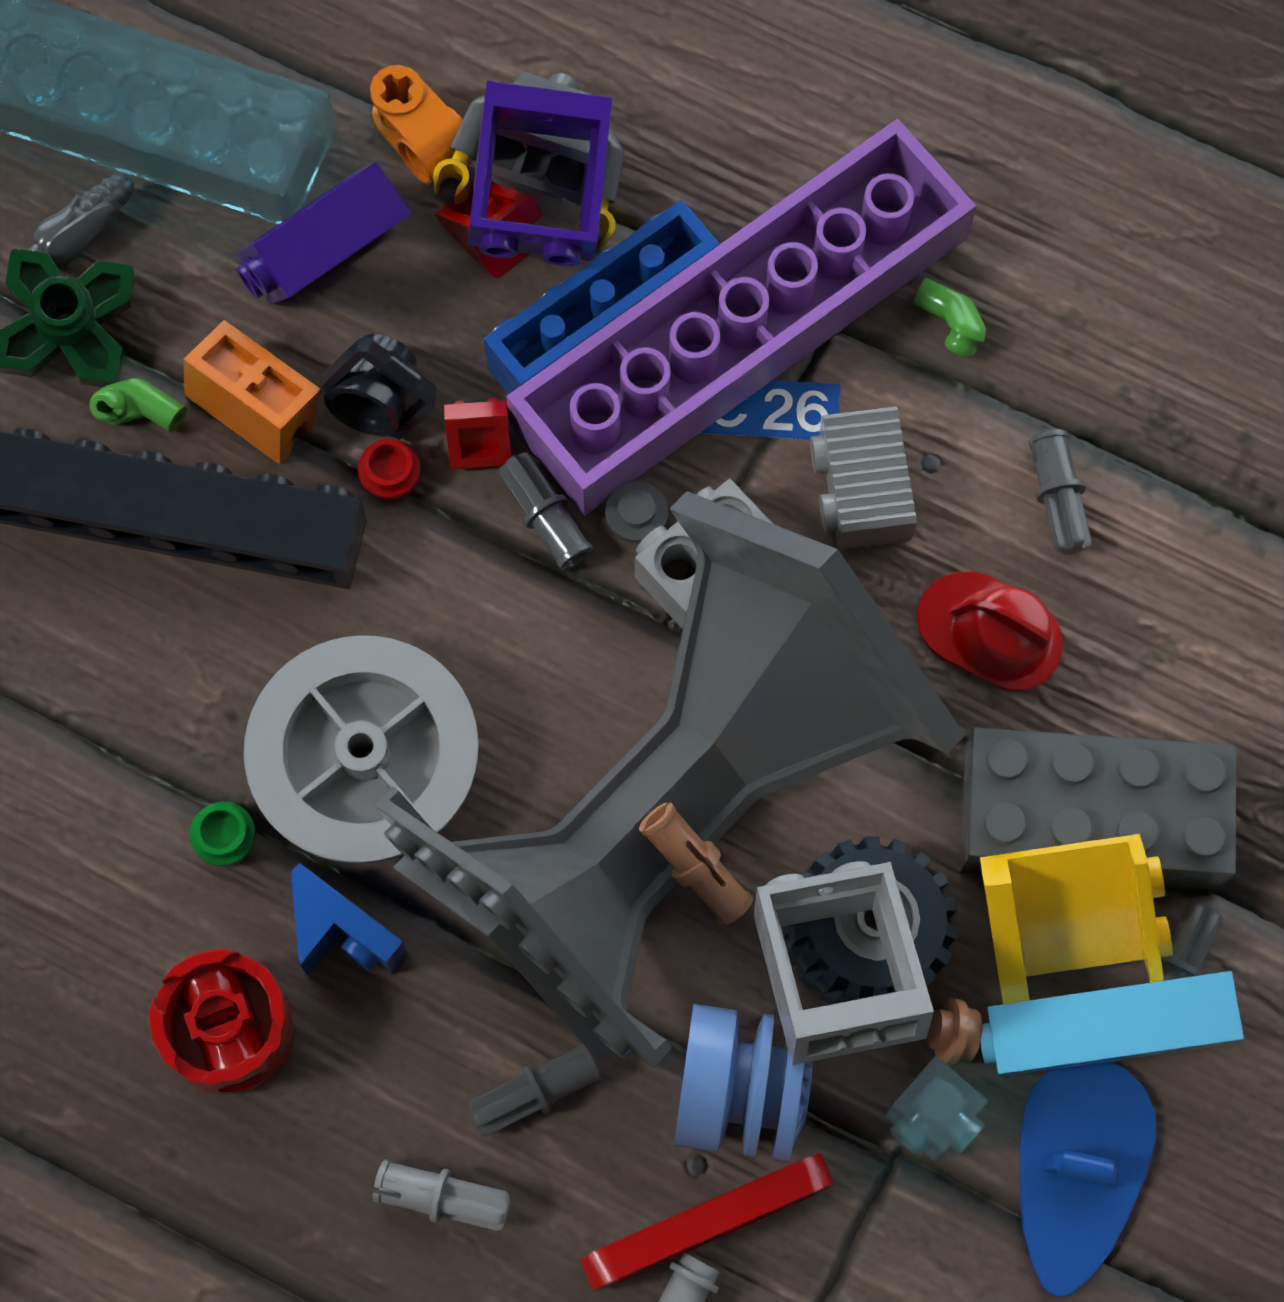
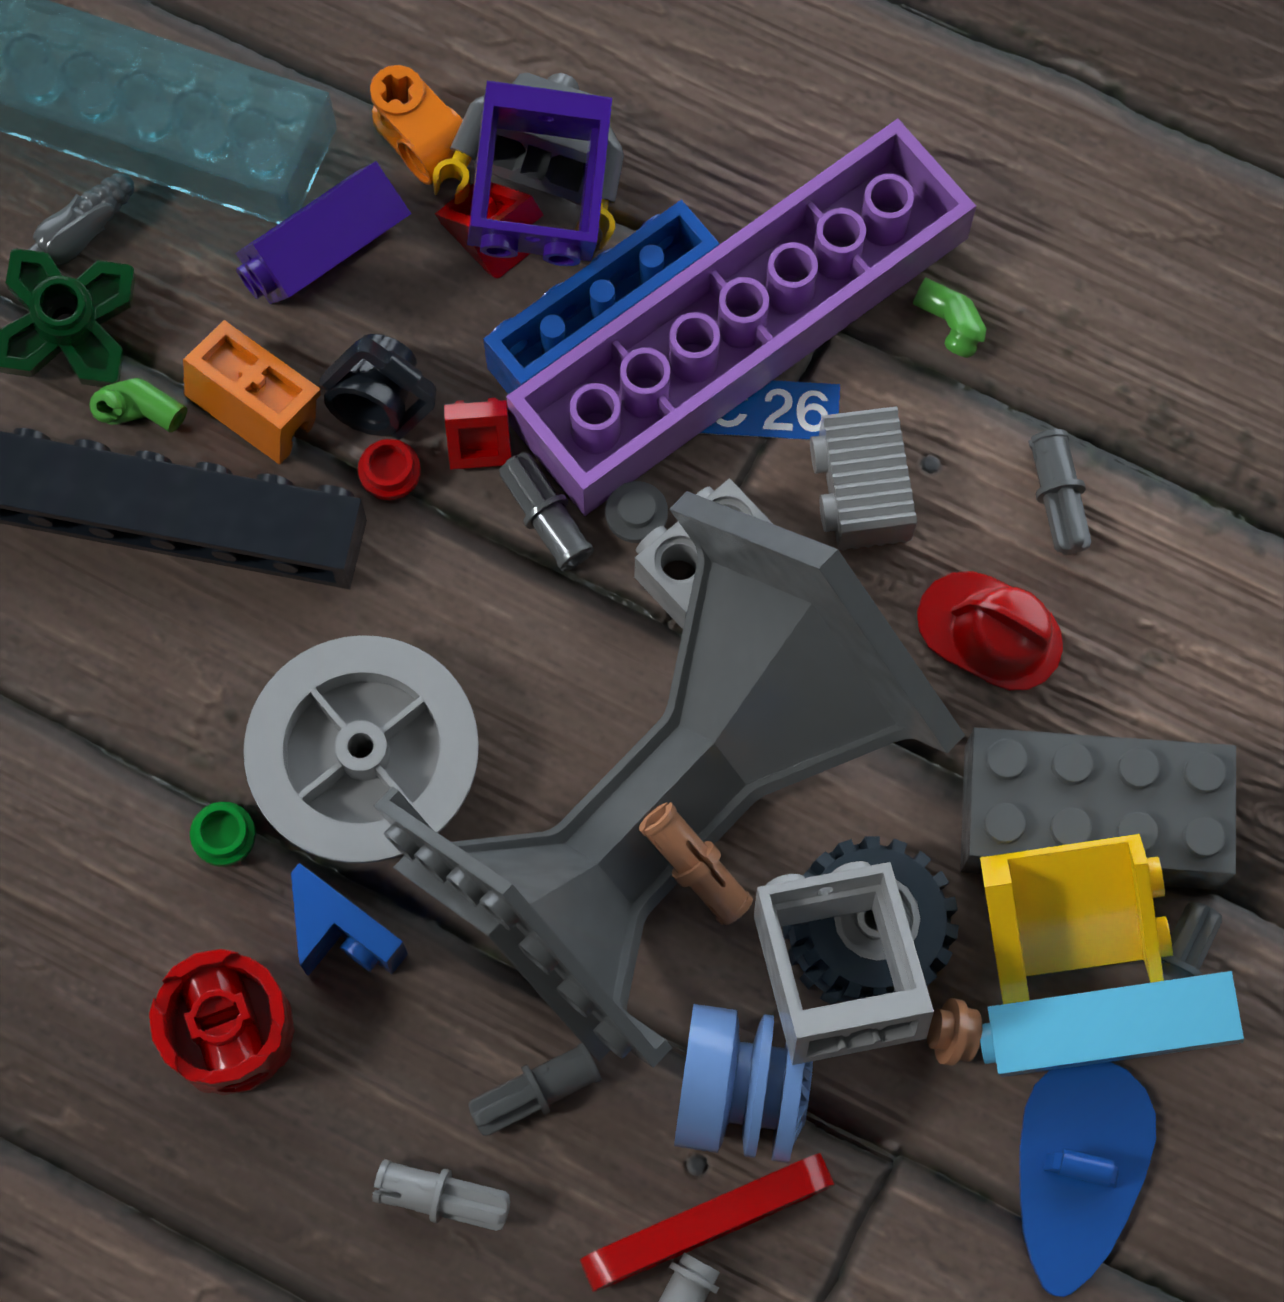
clear light blue brick [885,1055,988,1161] -> none

